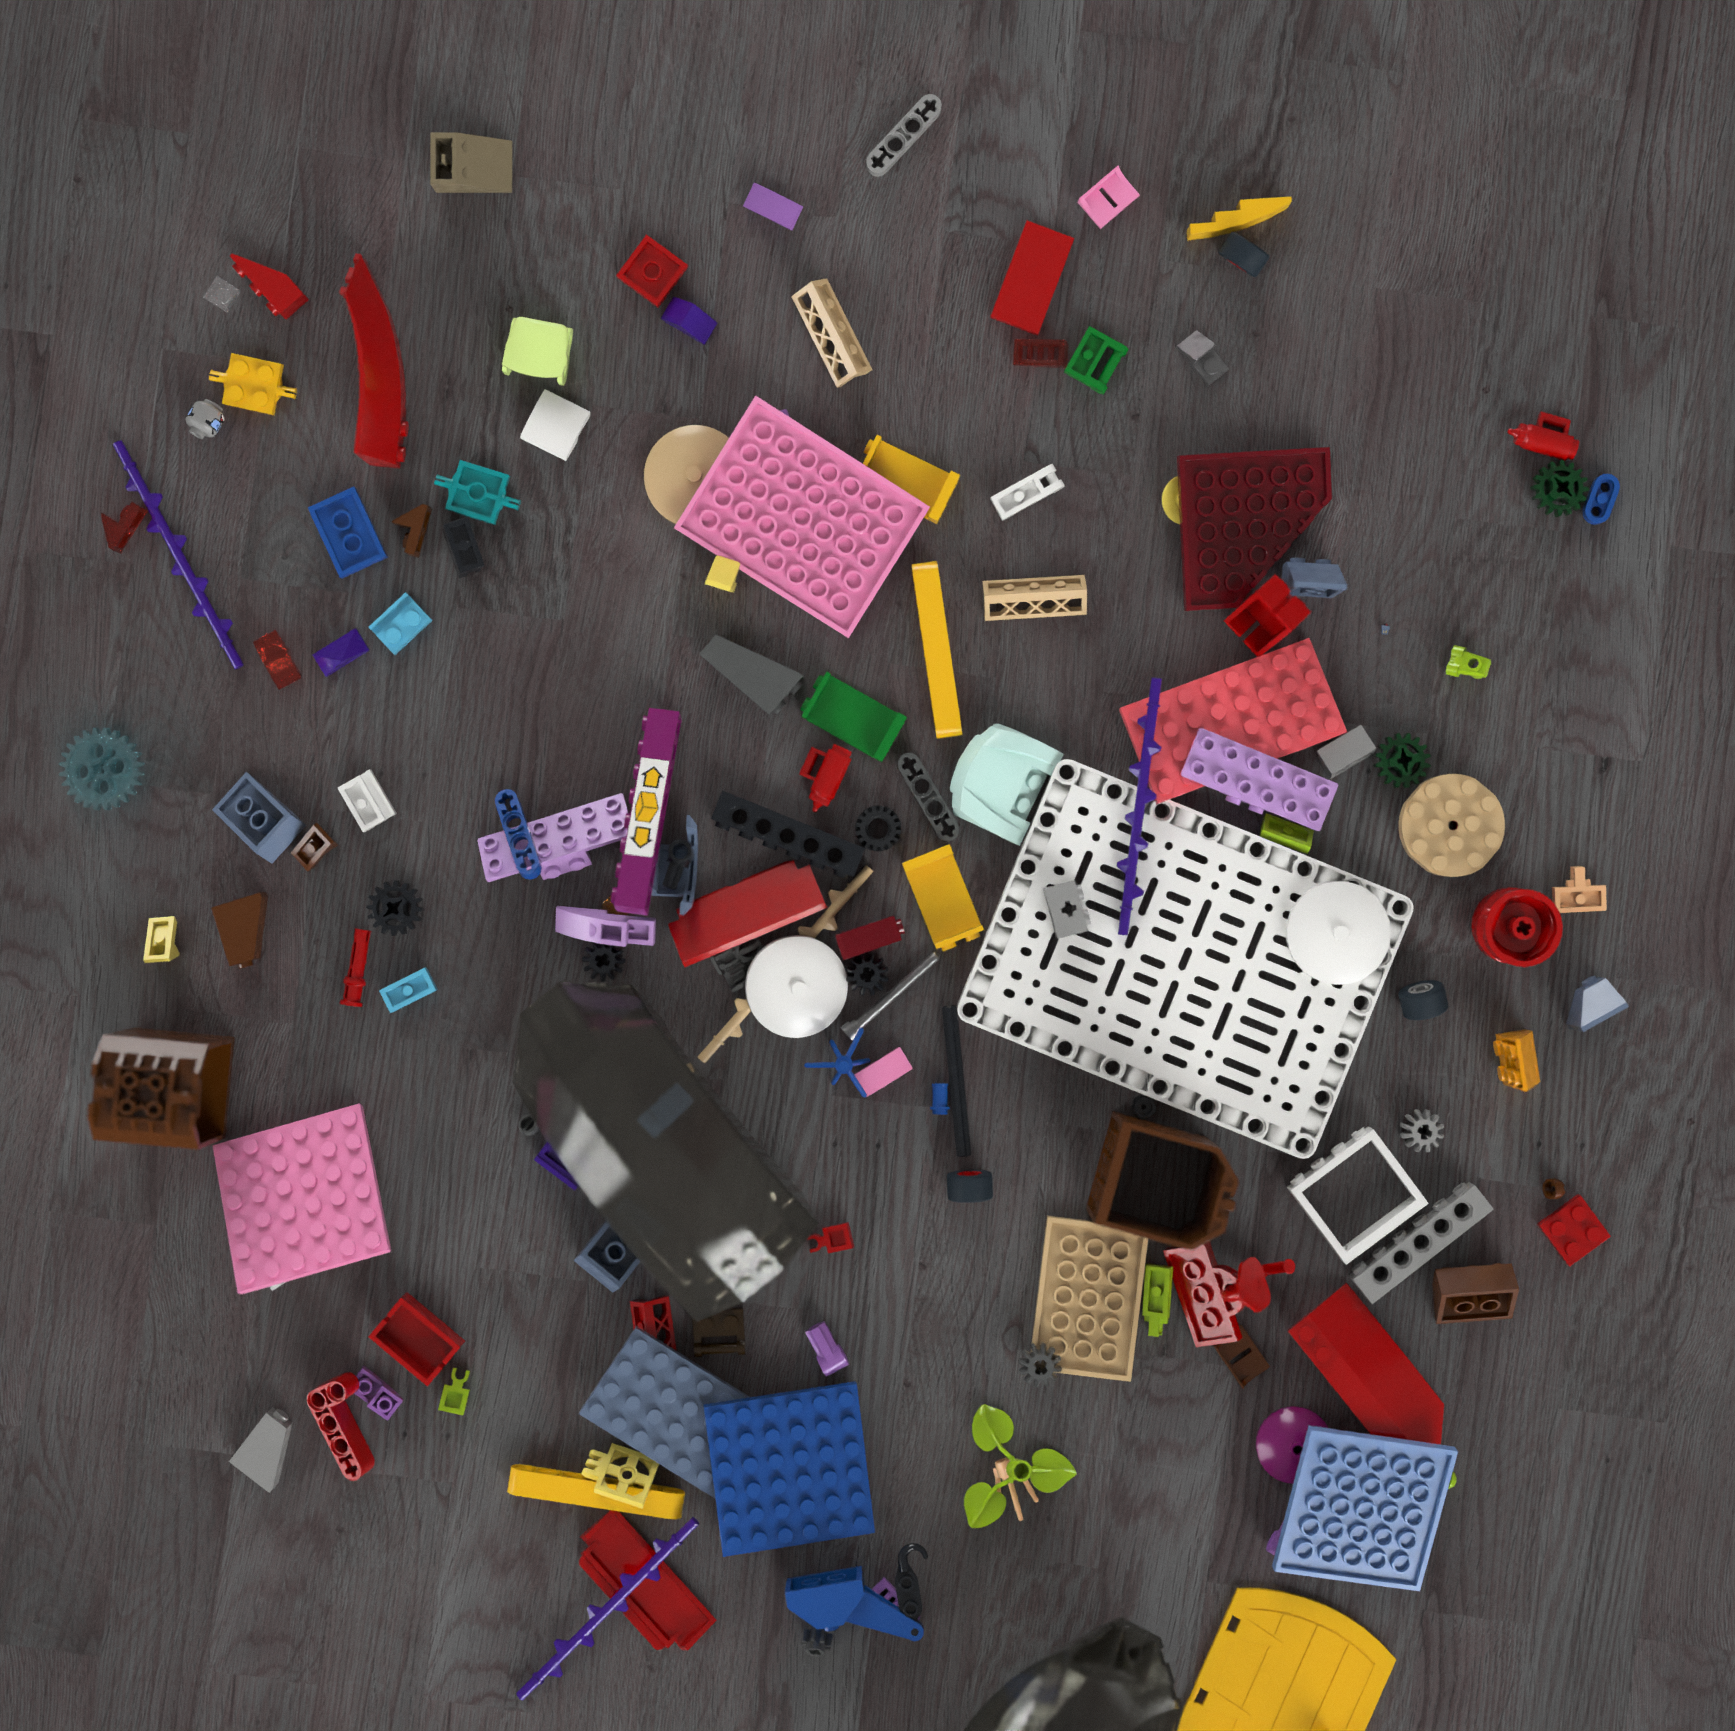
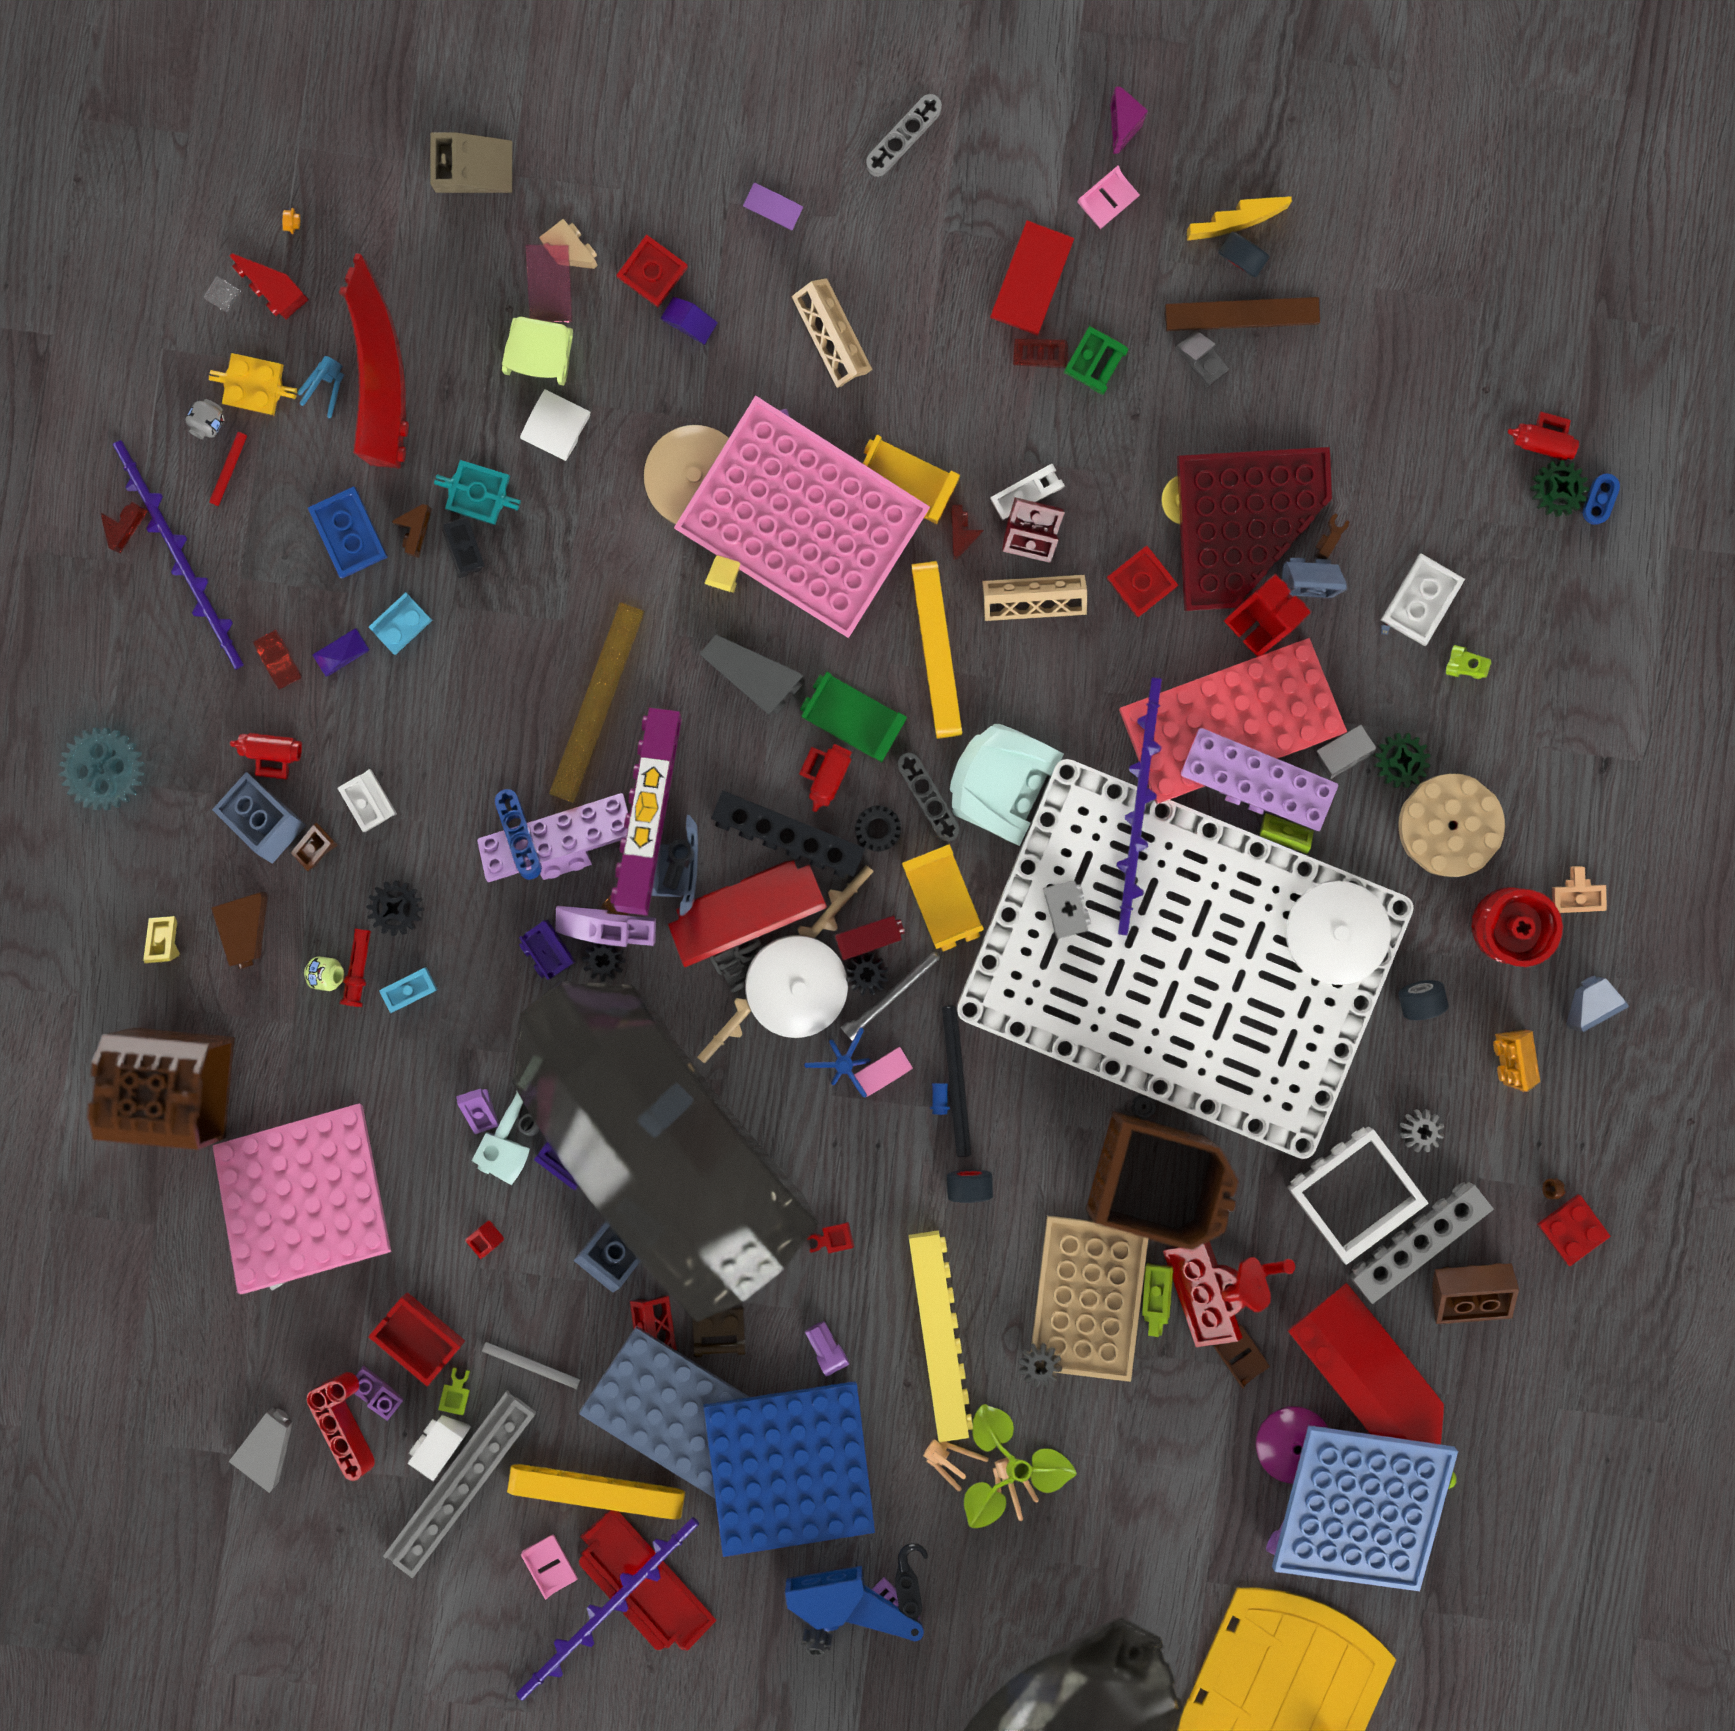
light yellow piece [581,1443,659,1509] -> none
none -> red bar [209,432,247,507]
none -> red piece [230,733,302,780]
none -> light orange plate [282,208,301,234]
none -> dark azure plant [297,356,344,418]
none -> yellowish green head [304,956,344,991]
none -> light grey plate [383,1390,536,1578]
none -> white slope [408,1415,471,1481]
none -> medium lavender slope [456,1088,499,1134]
none -> red slope [465,1221,504,1259]
none -> light aqua piece [472,1055,545,1185]
none -> light grey bar [482,1342,580,1389]
none -> dark purple hinge [519,920,576,980]
none -> bright pink piece [521,1534,578,1600]
none -> clear pink piece [526,242,573,323]
none -> tan slope [539,219,598,269]
none -> clear yellow plate [549,602,645,803]
none -> light yellow brick [909,1231,973,1442]
none -> light nougat plant [923,1439,989,1491]
none -> clear red slope [951,505,984,560]
none -> slope [1002,497,1065,563]
none -> red plate [1106,546,1179,618]
none -> magenta slope [1110,86,1148,154]
none -> reddish brown tile [1165,297,1320,331]
none -> reddish brown plate [1315,513,1350,559]
none -> white tile [1381,554,1465,646]

